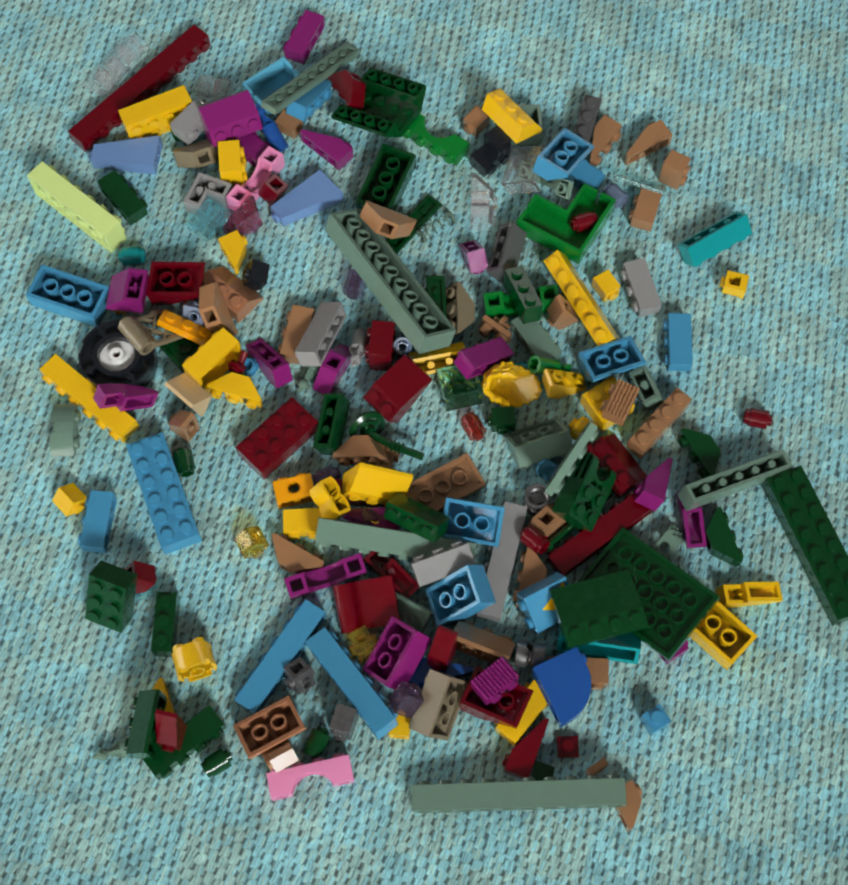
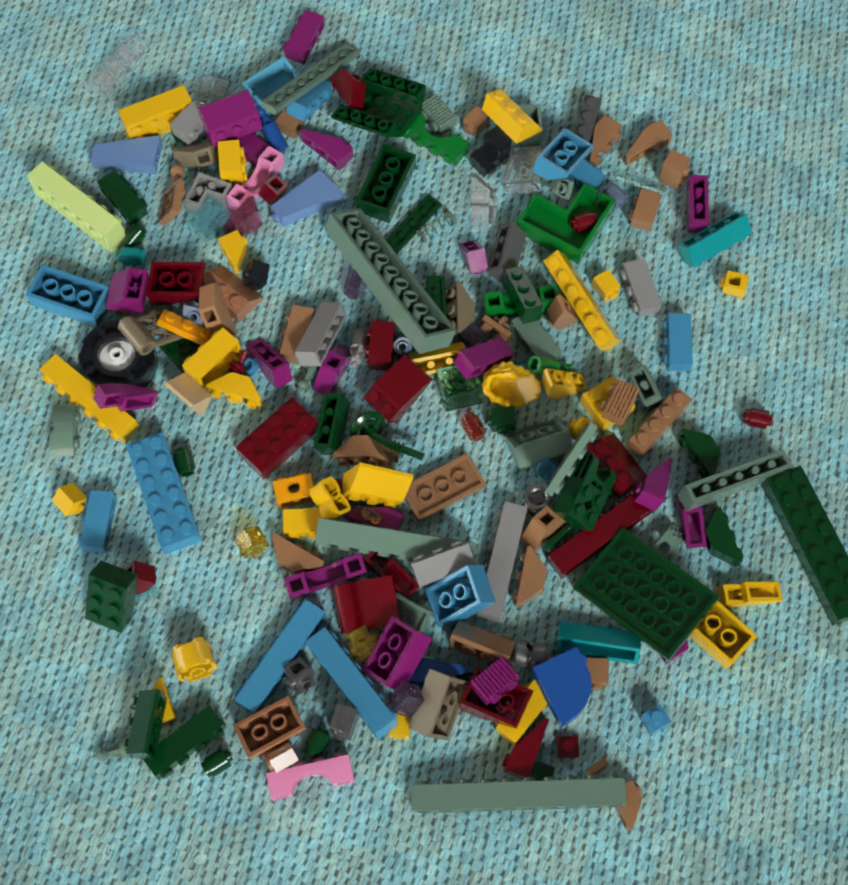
dark red brick [68,24,210,152] -> none
dark green brick [151,592,180,657] -> none
dark red slope [155,709,187,753] -> none
medium nougat slope [168,410,200,443] -> none
brick [311,465,342,485] -> none
medium nougat slope [359,200,417,239] -> none
dark green brick [383,492,450,543] -> none
dark red slope [427,625,458,672] -> none
dark azure slope [442,497,505,547] -> none
dark azure brick [516,572,569,634] -> none
dark red brick [520,526,550,554] -> none
dark green slope [550,570,649,650] -> none
dark azure slope [578,335,646,382] -> none
none -> dark green cone [122,223,147,247]
none -> medium nougat plate [158,165,186,225]
none -> sand green brick [420,94,457,136]
none -> brick [459,322,489,348]
none -> magenta brick [686,175,709,233]

